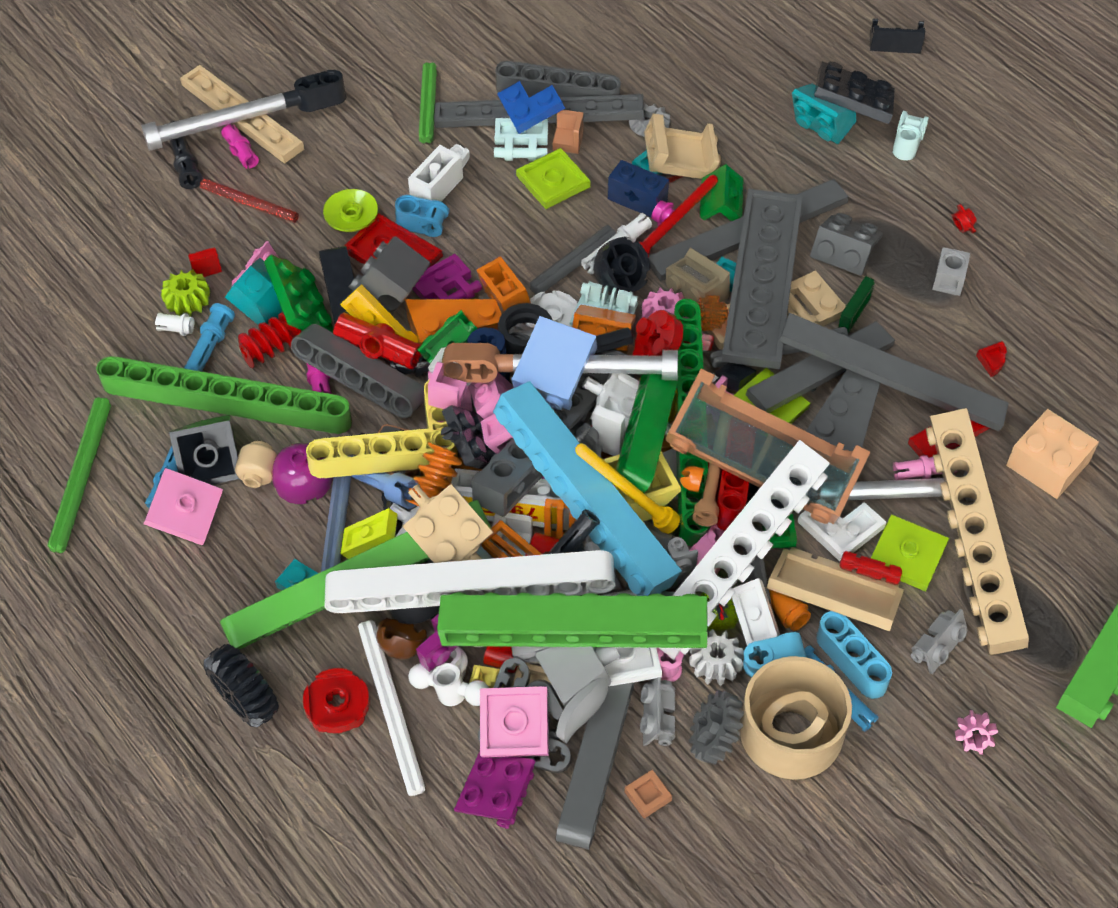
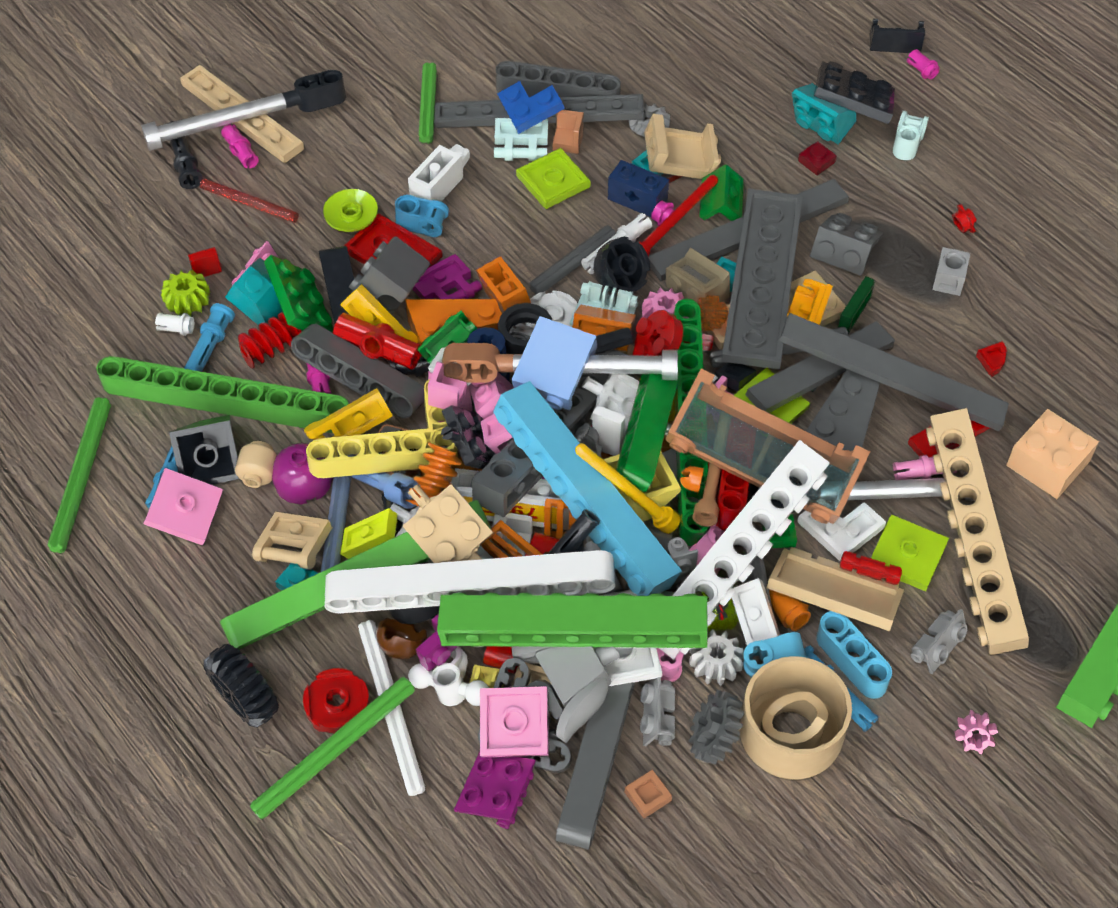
none -> bright green axle [250,677,415,819]
none -> tan plate [252,512,332,570]
none -> yellow plate [304,388,393,440]
none -> light orange hinge [787,279,833,325]
none -> dark red plate [798,141,837,175]
none -> dark pink pin [907,49,940,80]

